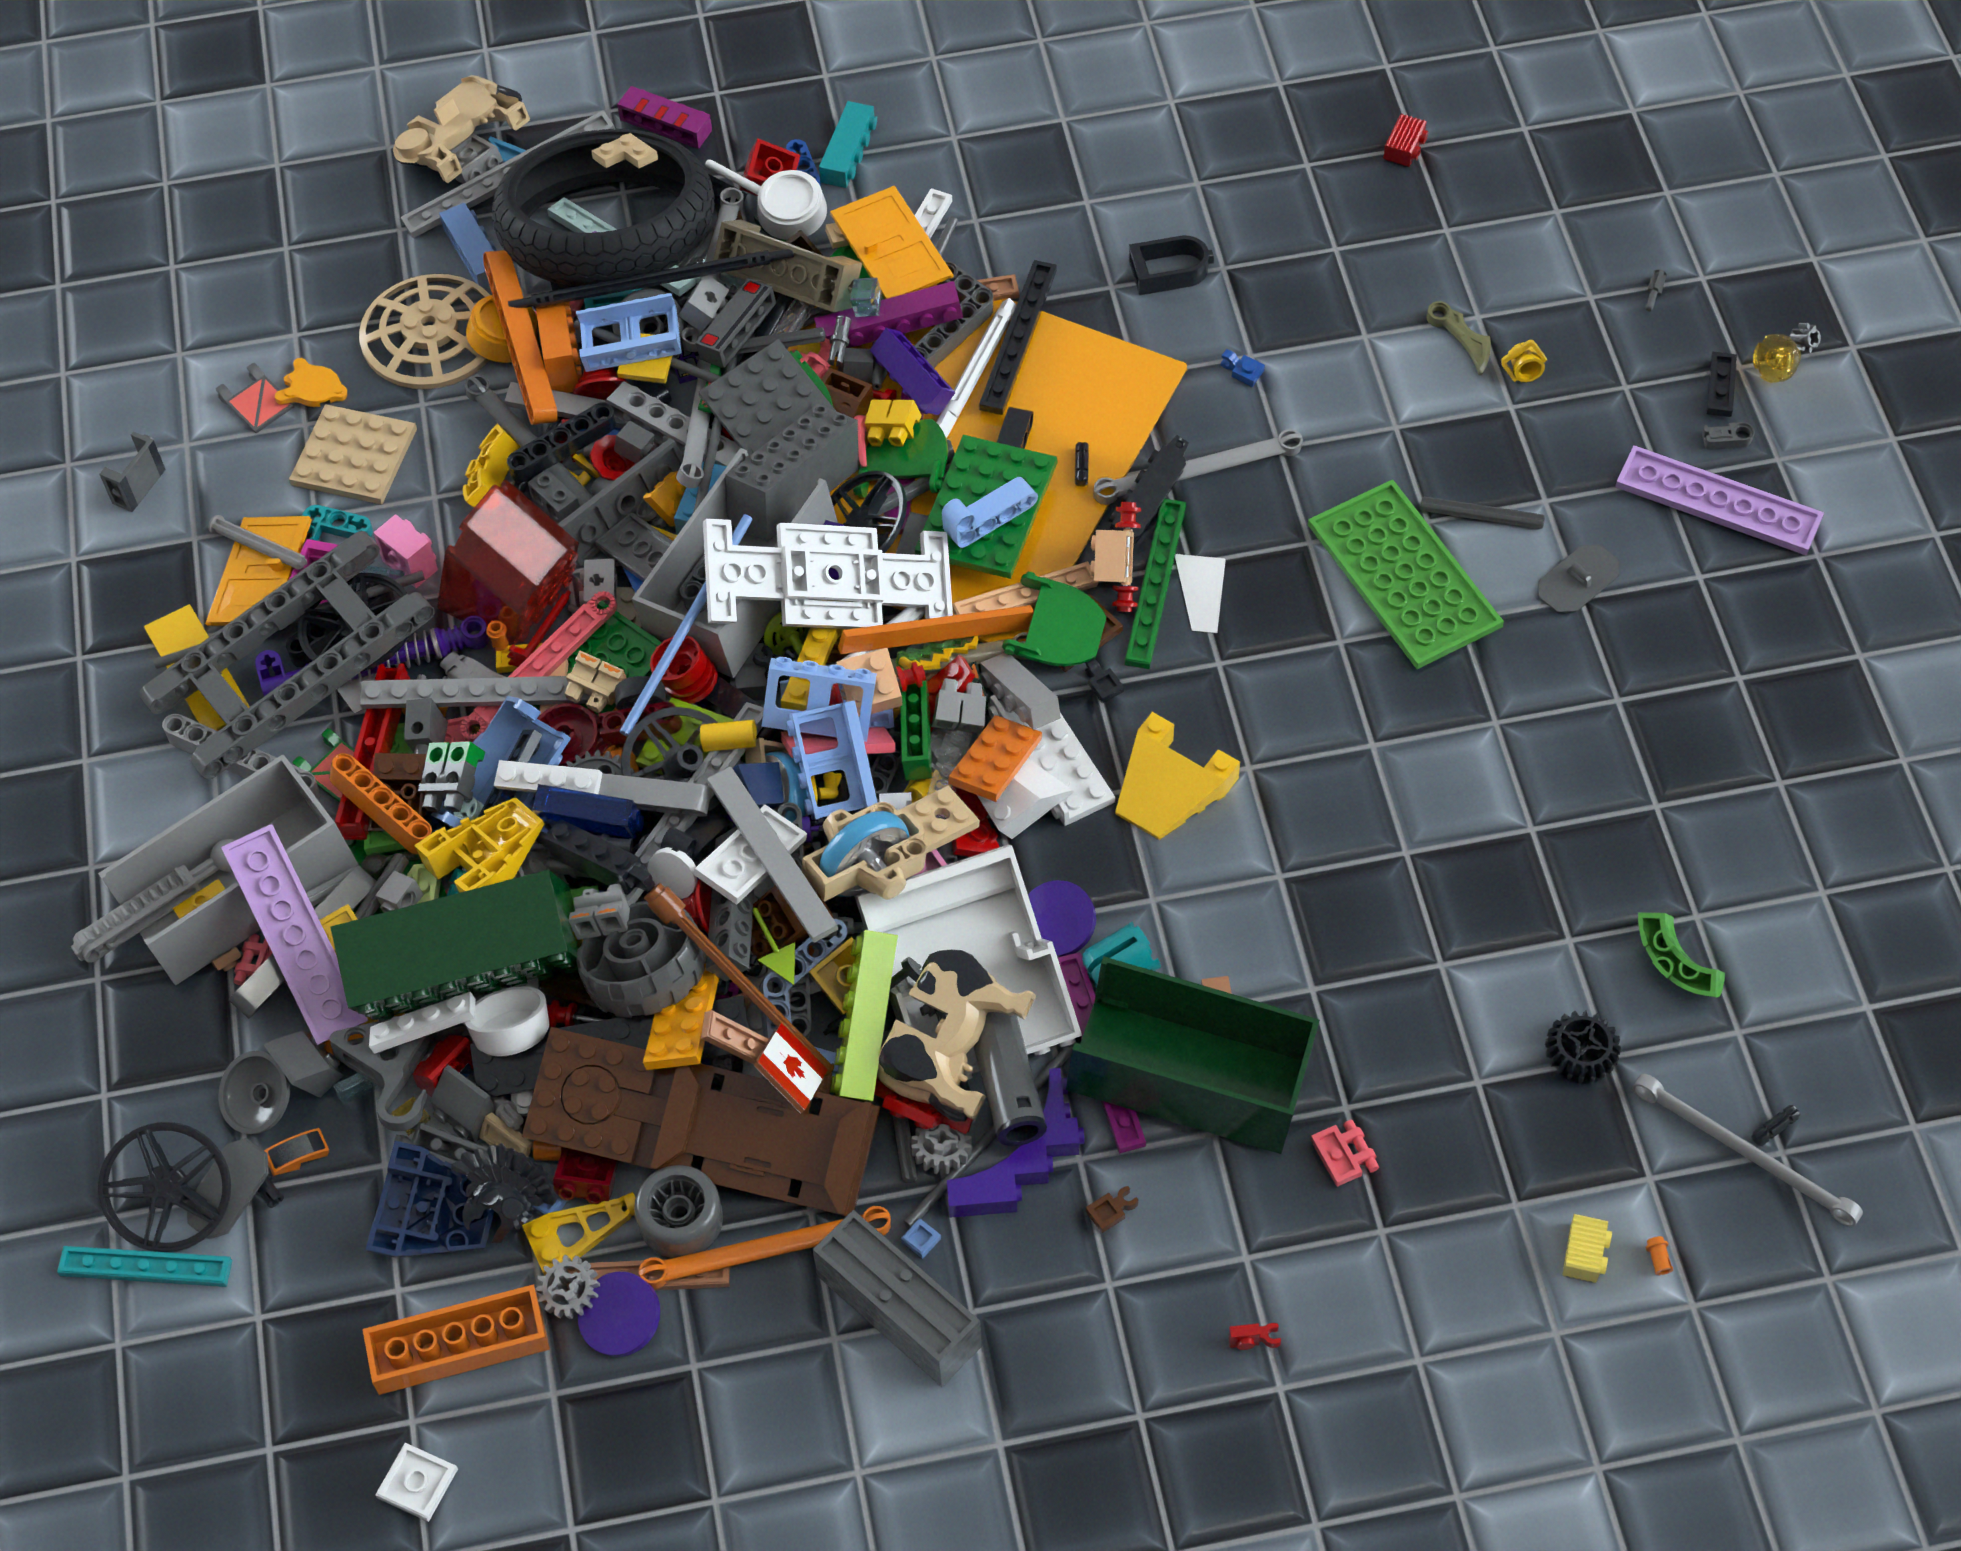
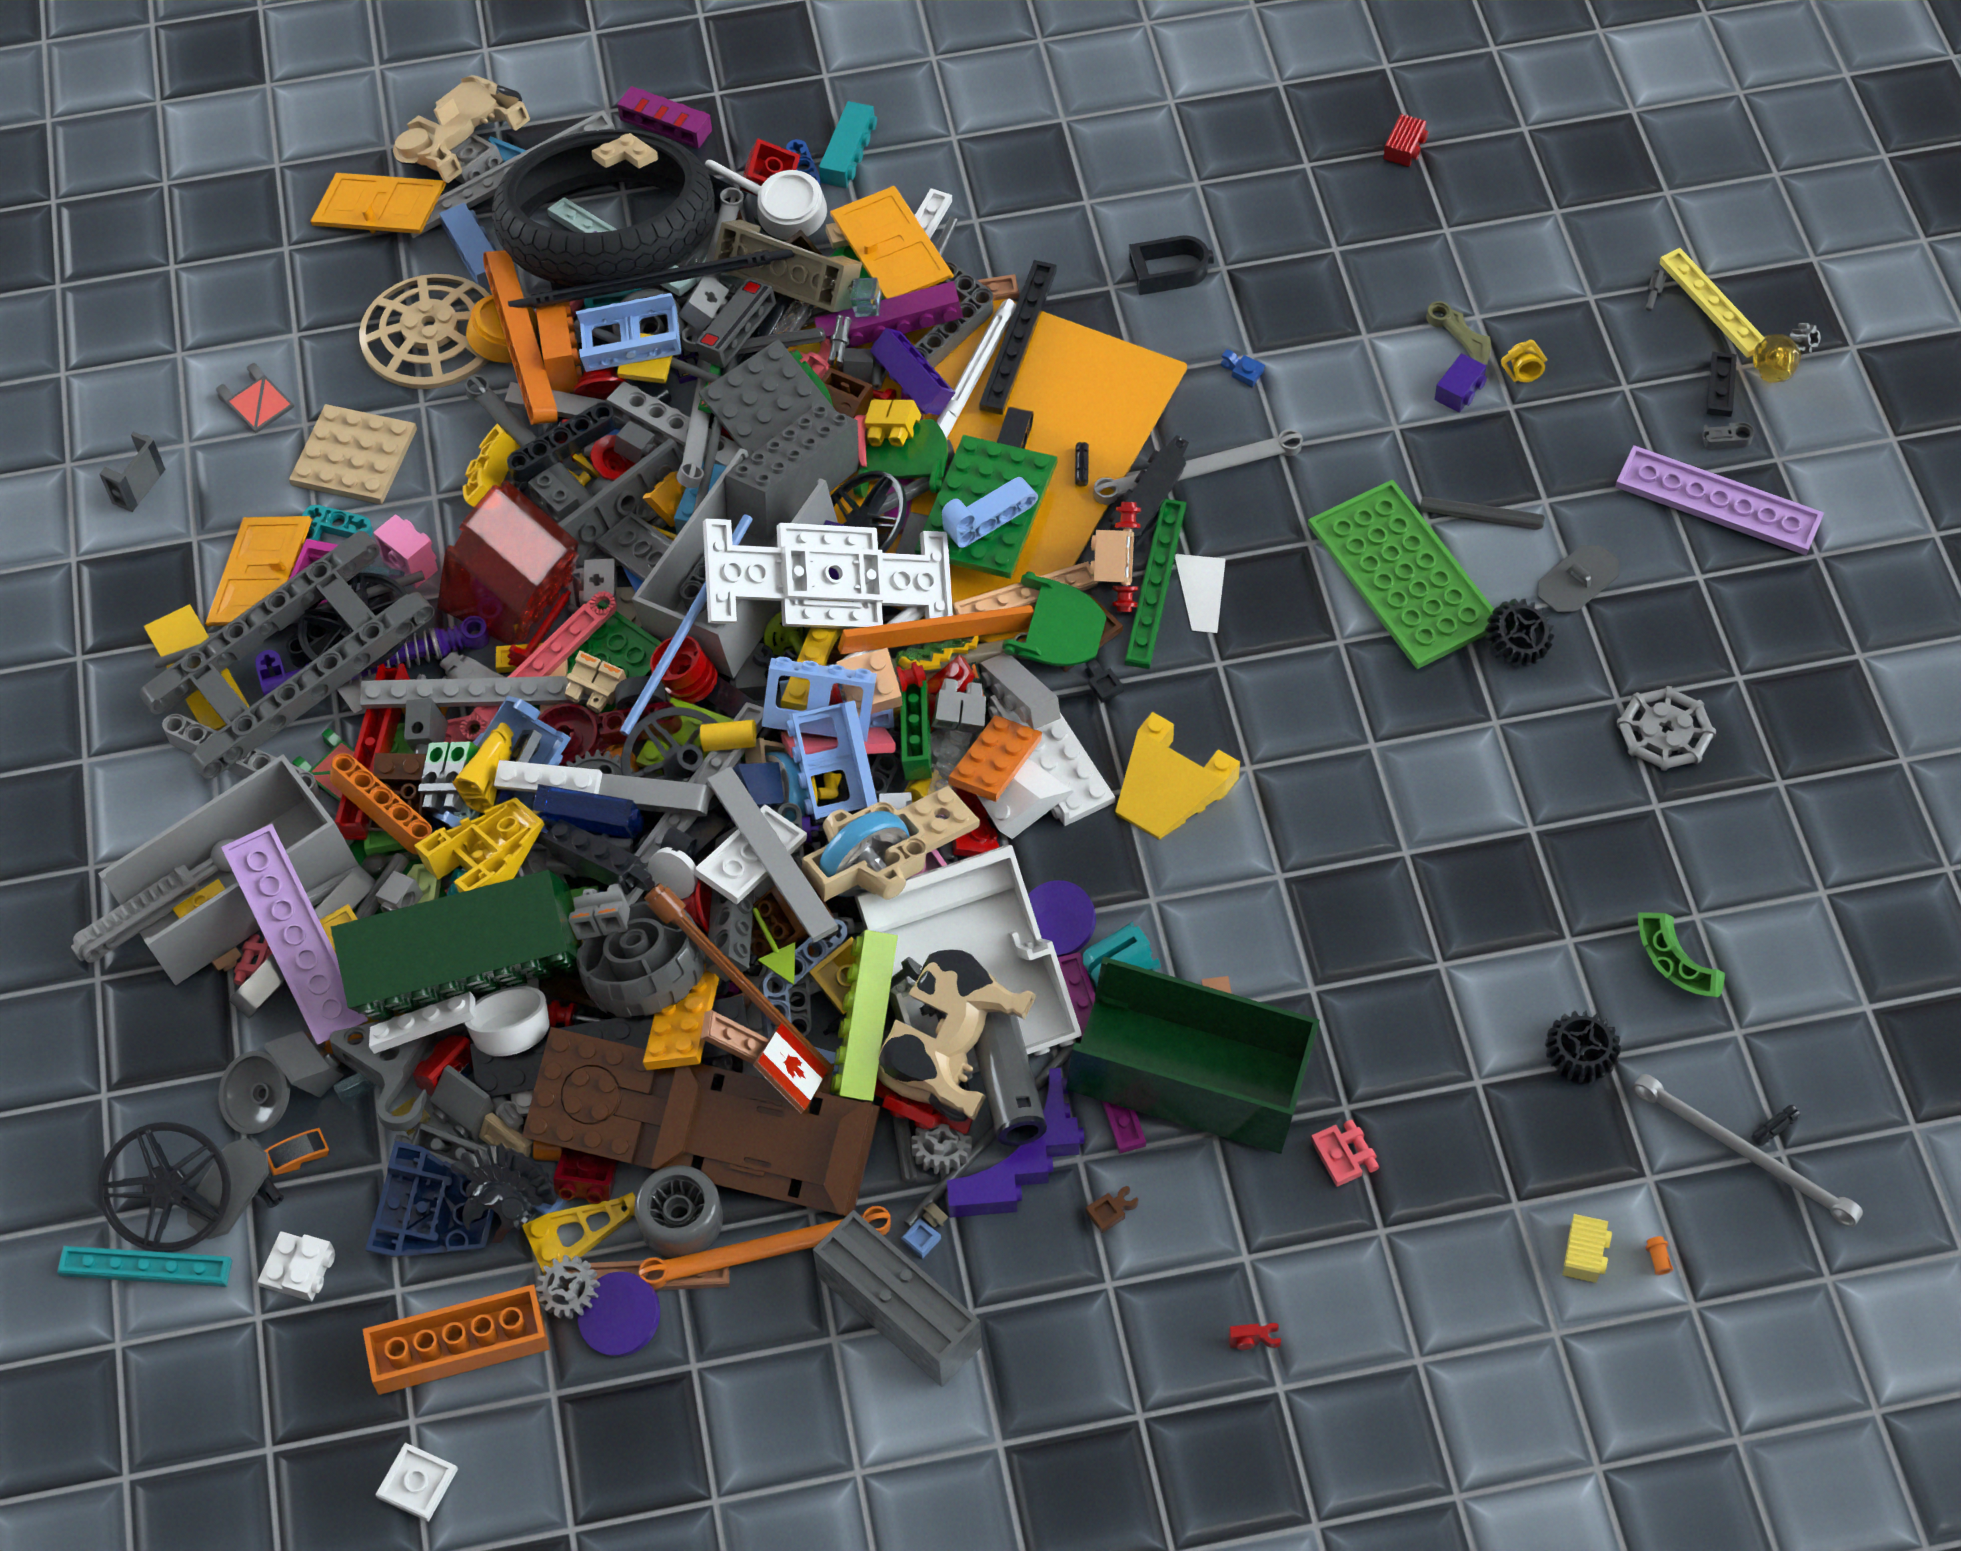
light grey axle [208,515,307,570] -> none
light orange tile [275,358,348,407] -> none
orange pin [486,621,509,651] -> none
none -> white plate [257,1231,335,1302]
none -> light orange door [310,173,446,234]
none -> yellow piece [452,723,514,813]
none -> dark tan plate [923,1202,948,1228]
none -> dark purple brick [1434,353,1487,413]
none -> black gear [1485,598,1555,667]
none -> light grey plate [1617,686,1716,771]
none -> light yellow plate [1659,248,1768,358]

